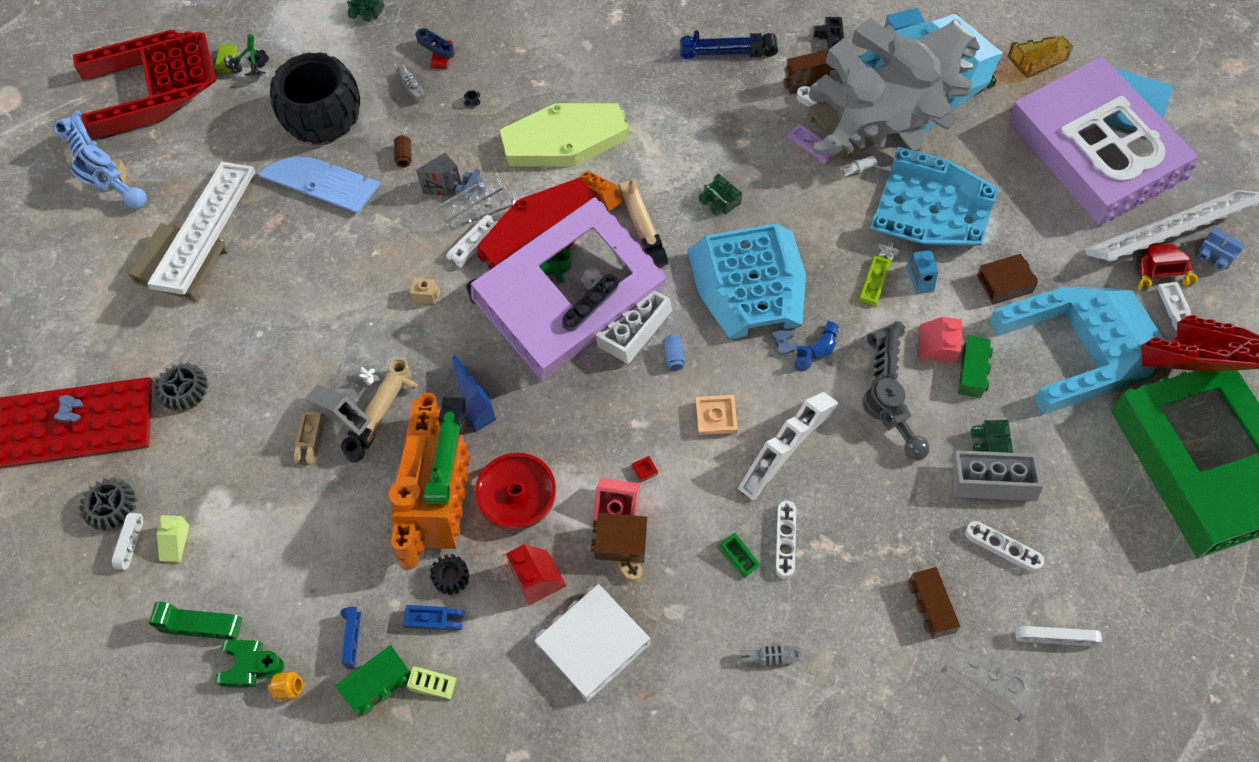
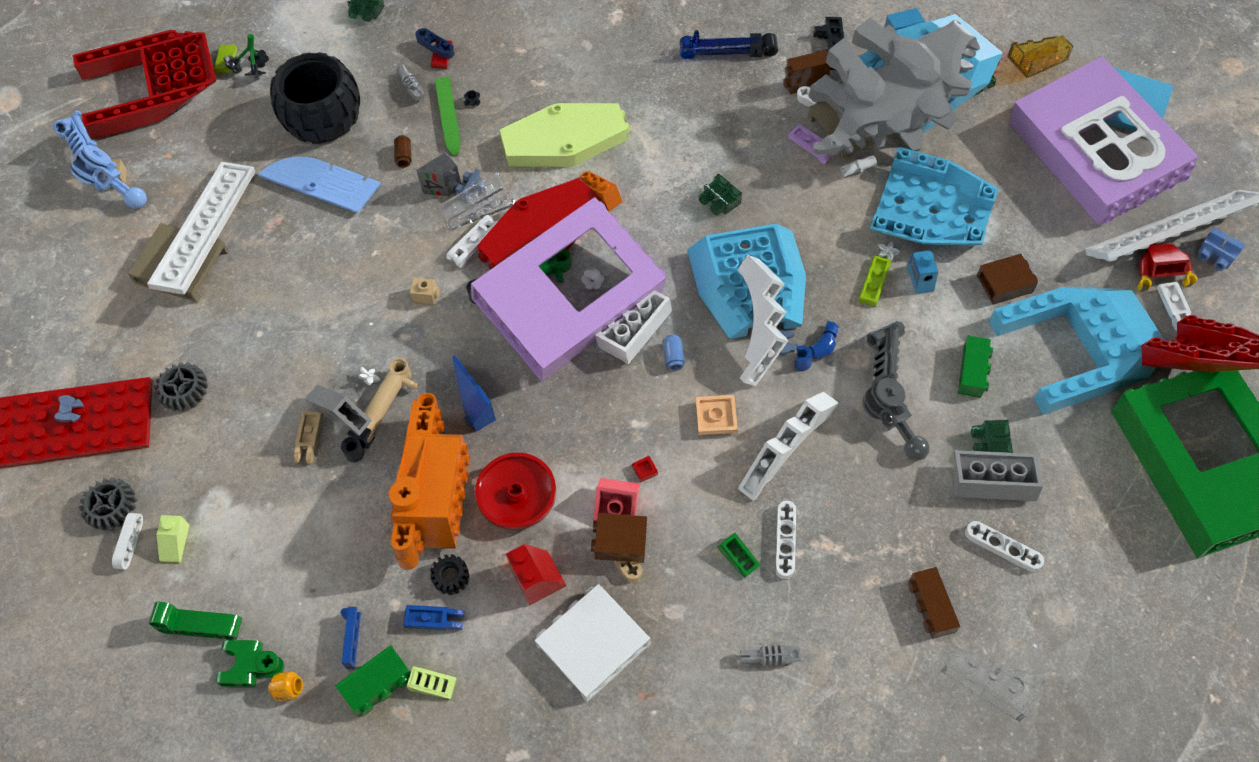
green piece [424,396,466,505] -> none
black beam [562,274,619,331] -> none
tan piece [618,179,668,268] -> none
coral slope [918,317,962,363] -> none
white beam [1015,626,1102,646] -> none
none -> bright green piece [435,76,461,156]
none -> white arch [738,255,788,386]

